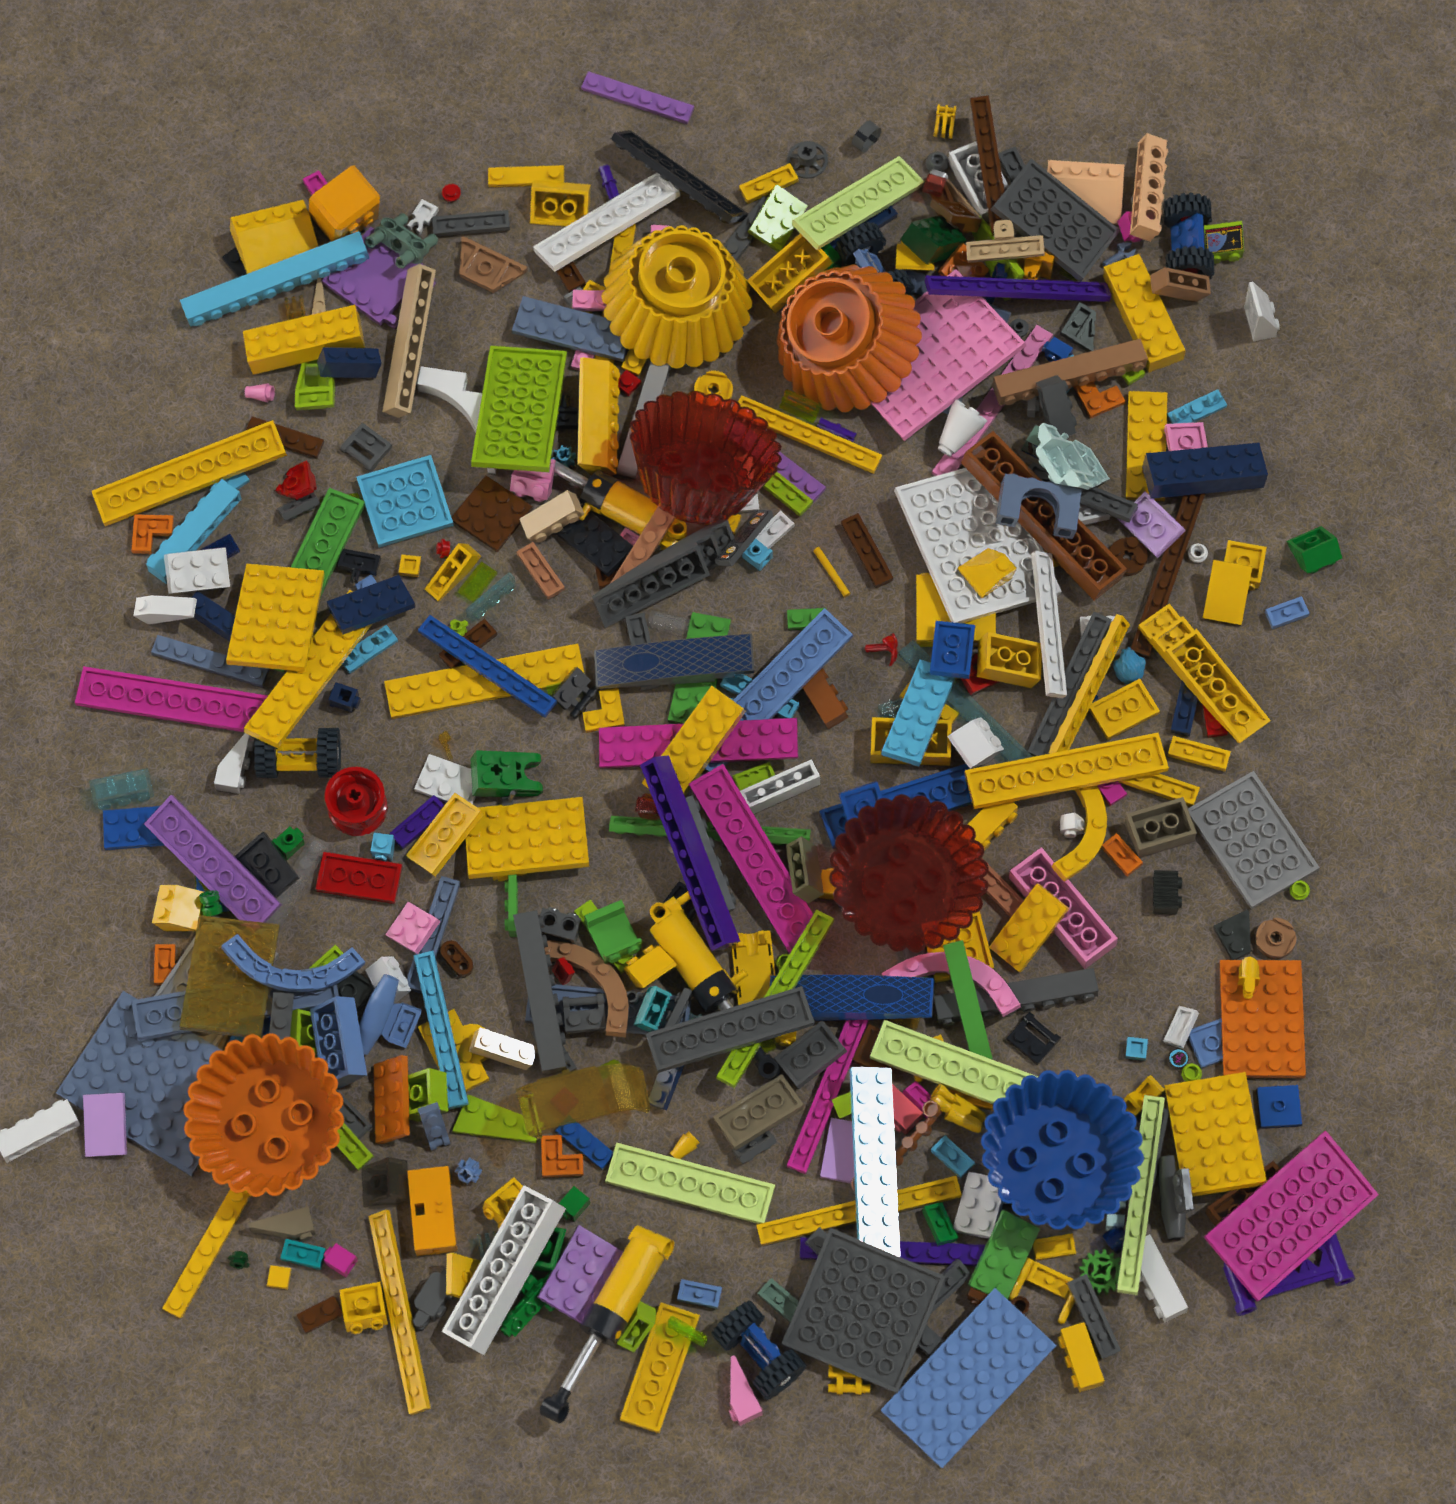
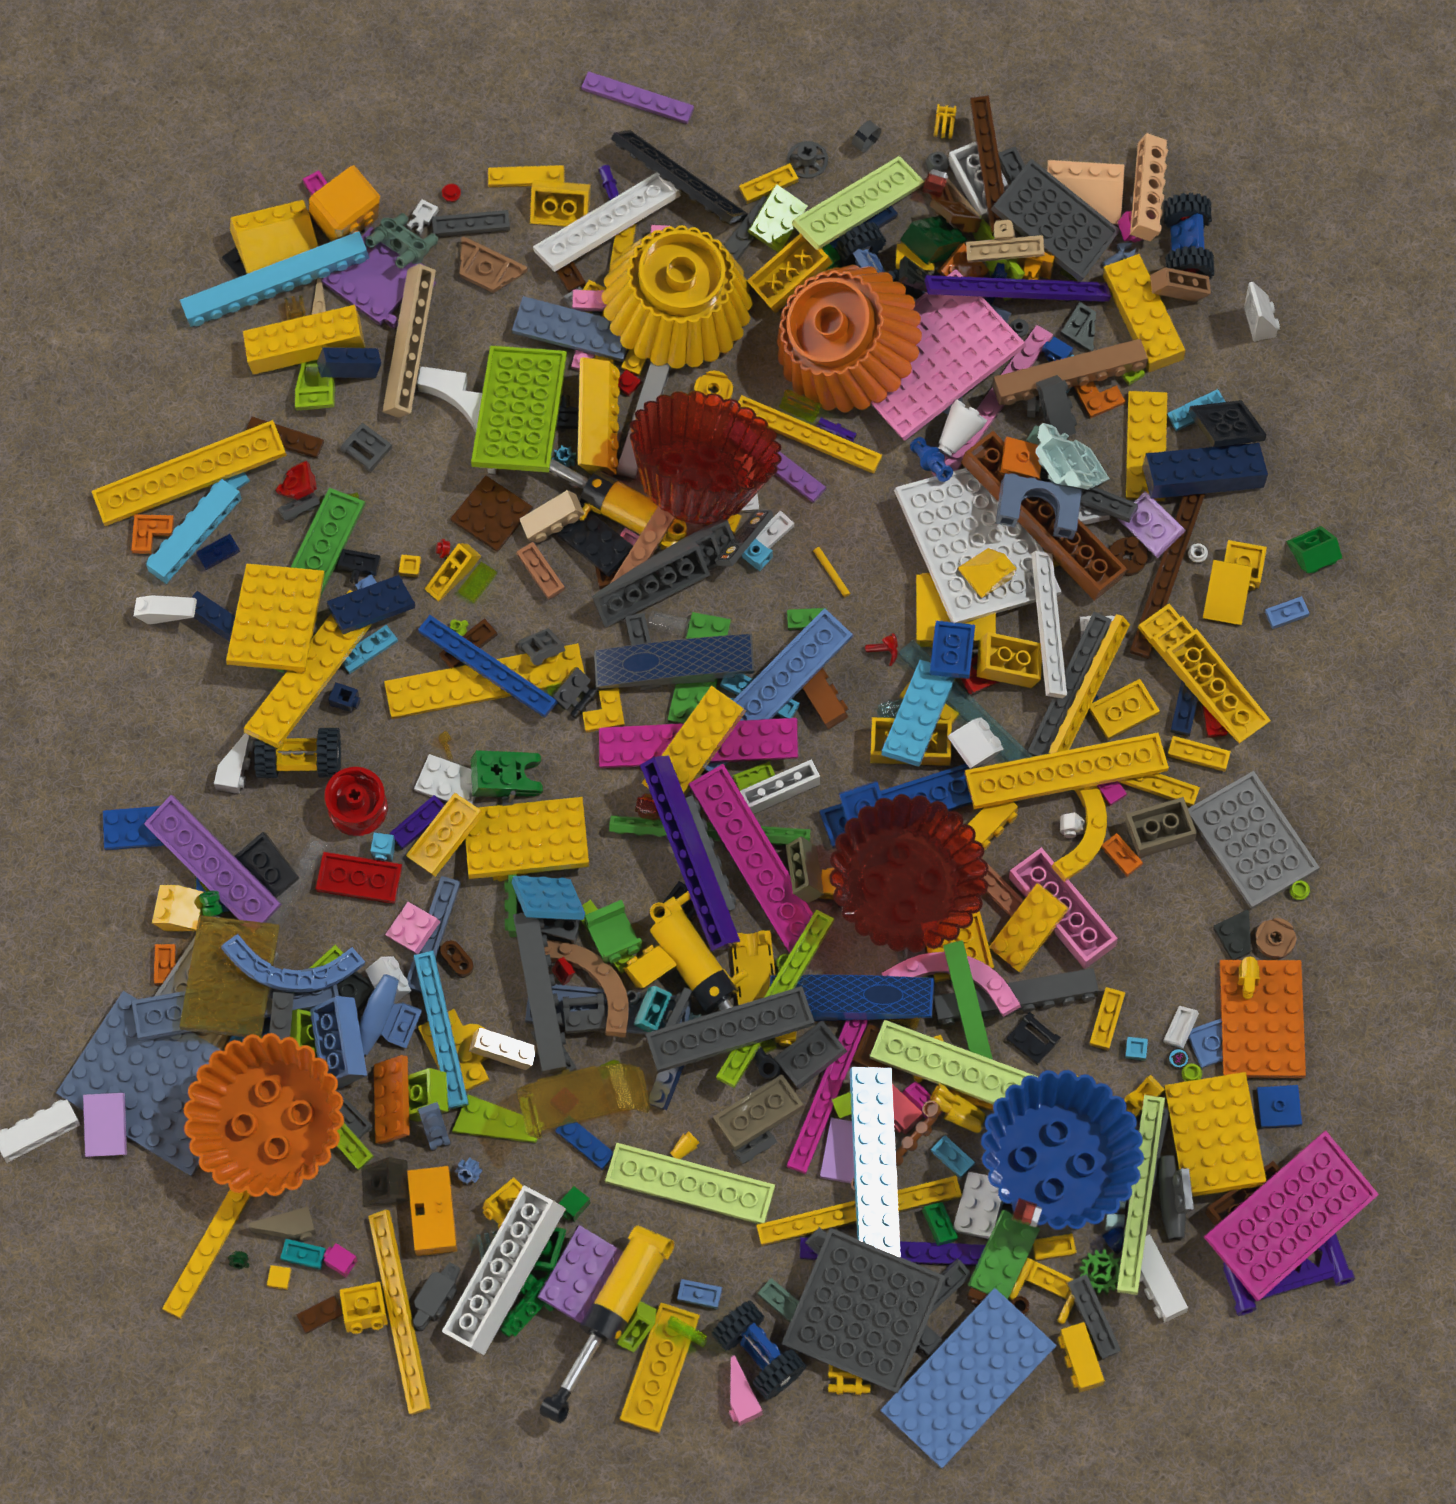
dark pink plate [75,666,268,732] -> none
clear light blue brick [89,768,154,810] -> none
sand blue plate [151,635,269,688] -> none
white brick [164,548,230,594] -> none
bright pink cone [245,383,275,403] -> none
green brick [272,826,305,860] -> none
medium azure plate [356,455,454,548] -> none
yellow plate [446,1253,480,1298] -> none
clear light blue plate [466,572,516,621] -> none
bright pink plate [510,459,556,502] -> none
orange plate [541,1135,584,1178] -> none
lime plate [756,465,813,517] -> none
reddish brown plate [841,513,893,588] -> none
dark azure hair [1113,647,1146,684] -> none
pearl dark grey brick [1153,870,1182,914] -> none
bright pink plate [1164,422,1208,451] -> none
slope [1203,221,1244,264] -> none
none -> dark azure plate [512,876,585,920]
none -> dark grey plate [518,628,565,665]
none -> pearl dark grey wing [899,256,931,293]
none -> blue piece [910,437,953,482]
none -> orange plate [1000,437,1041,480]
none -> clear red piece [1011,1198,1042,1228]
none -> yellow plate [1089,987,1125,1051]
none -> black plate [1188,400,1267,447]

